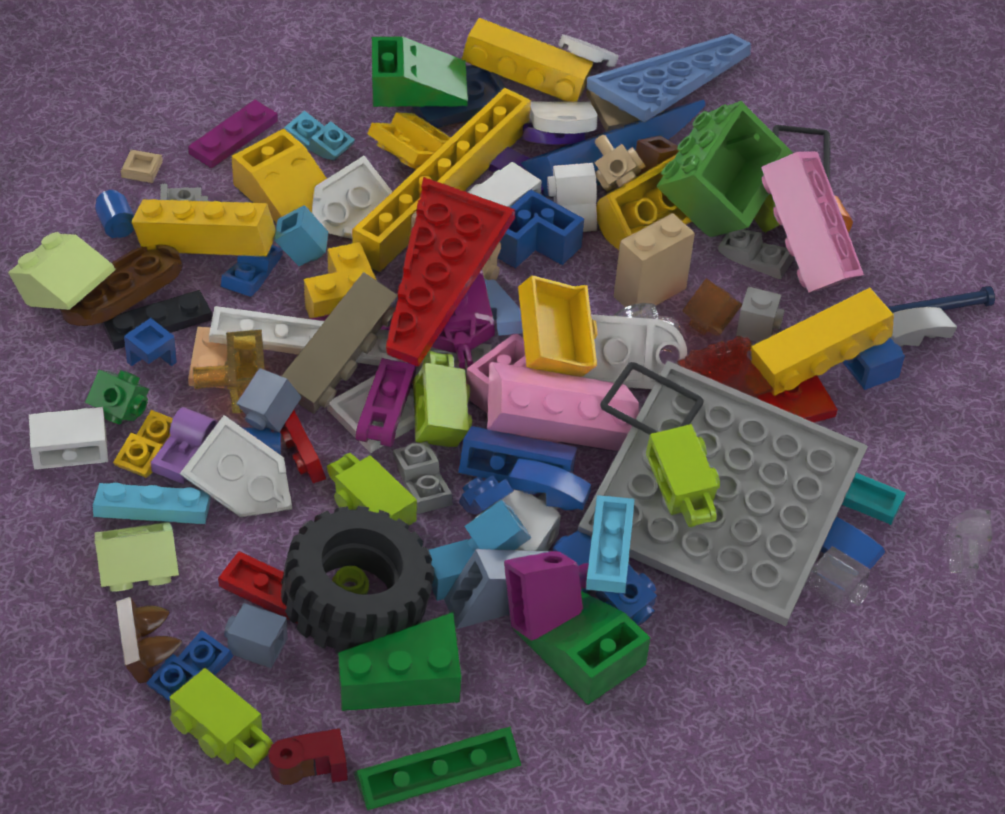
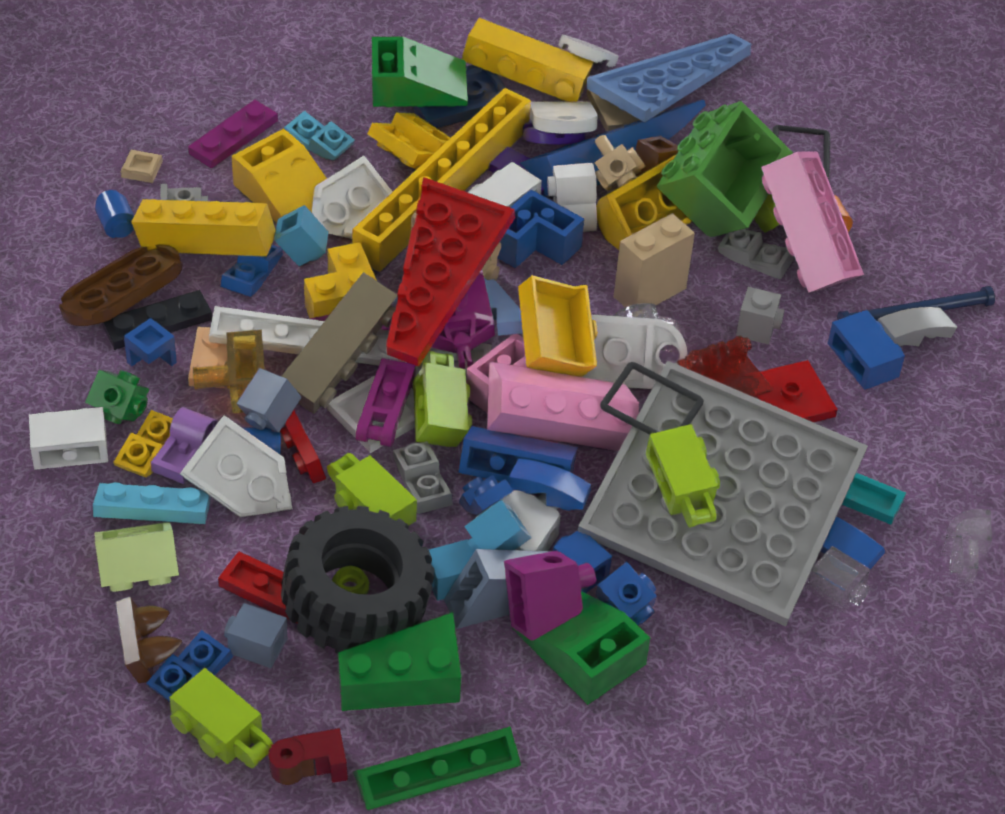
yellowish green slope [8,232,116,310] -> none
medium azure plate [586,495,635,593] -> none
clear orange brick [682,278,742,336] -> none
yellow brick [751,288,894,396] -> none

